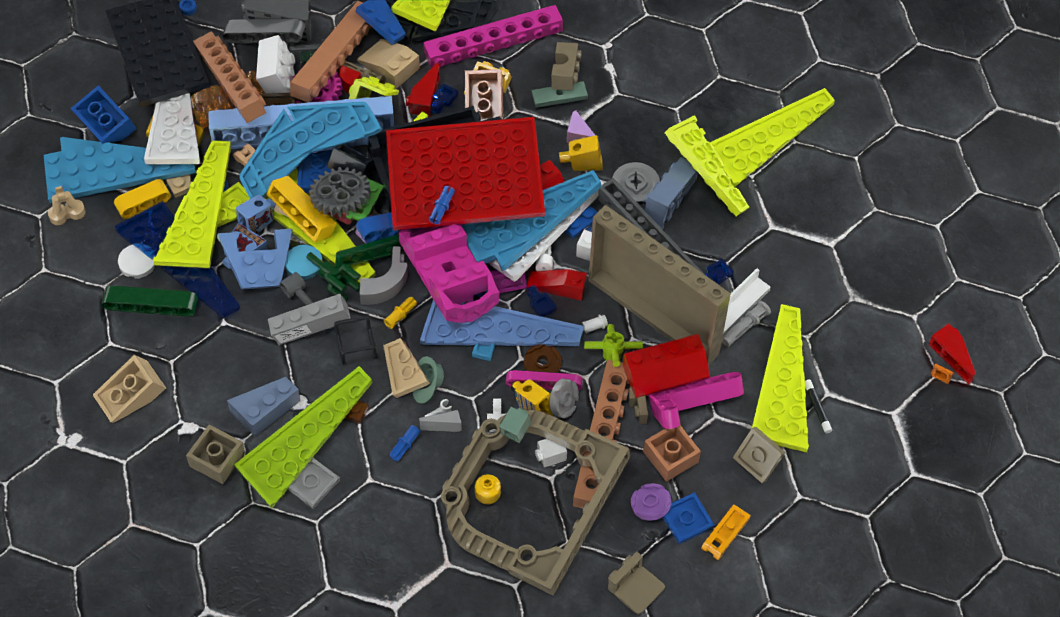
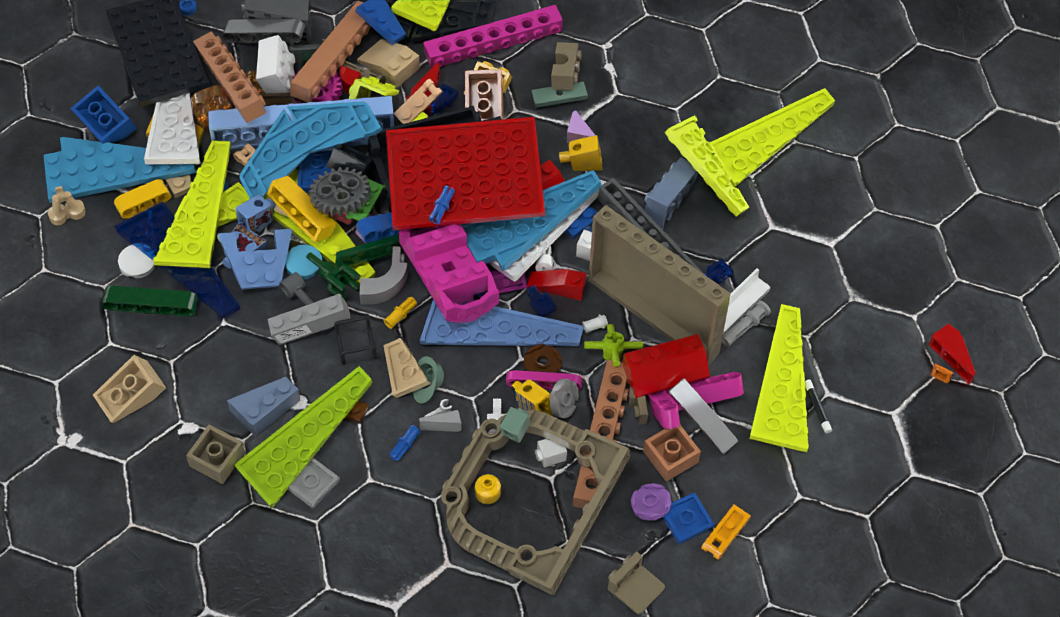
dark azure tile [472,344,496,361] -> none
light grey gear [613,162,660,203] -> none
dark tan tile [733,427,786,483] -> none
none -> light nougat plate [393,79,442,124]
none -> light grey slope [669,378,738,454]

